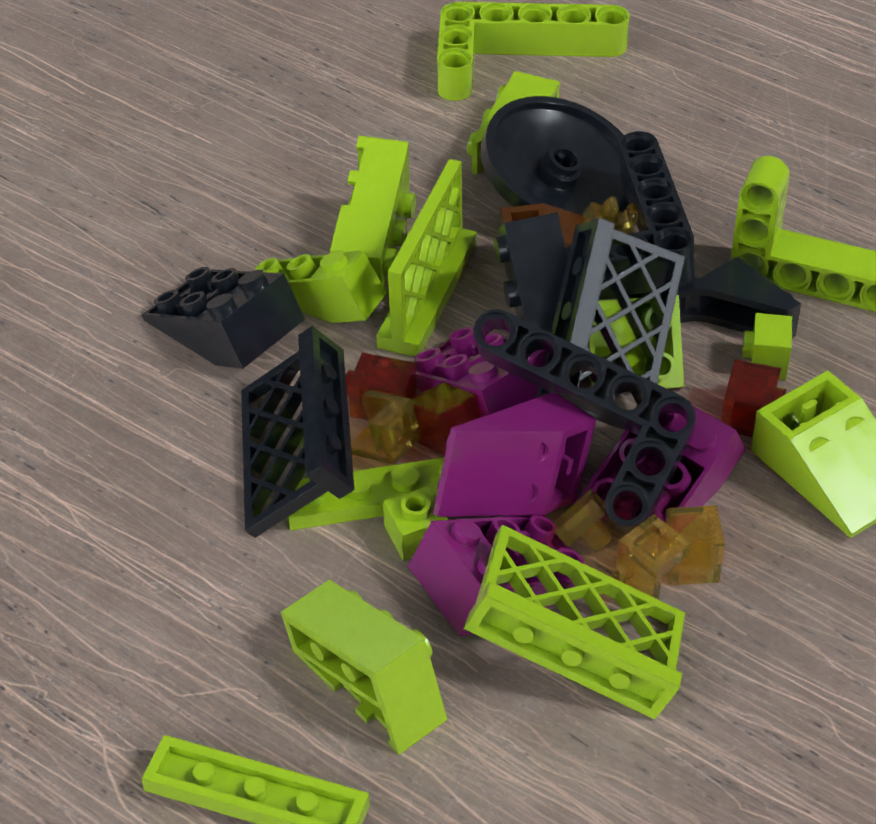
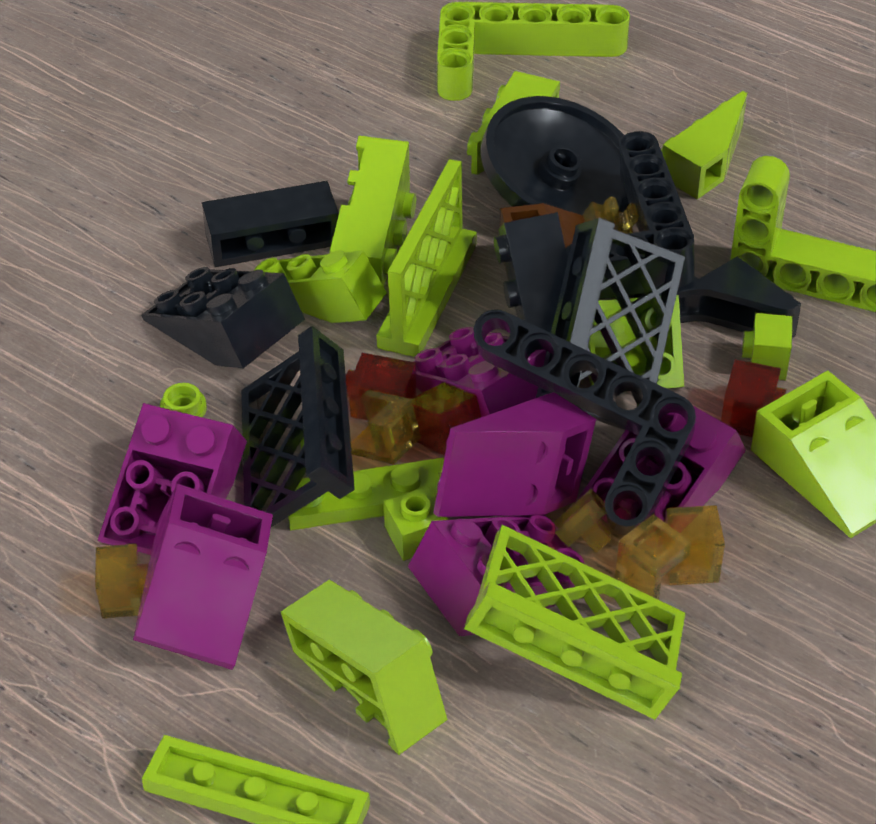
none -> clear yellow plate [95,544,149,619]
none -> magenta slope [97,403,247,556]
none -> magenta slope [133,484,273,670]
none -> lime plate [160,383,207,417]
none -> black brick [202,180,339,267]
none -> lime slope [661,91,747,200]

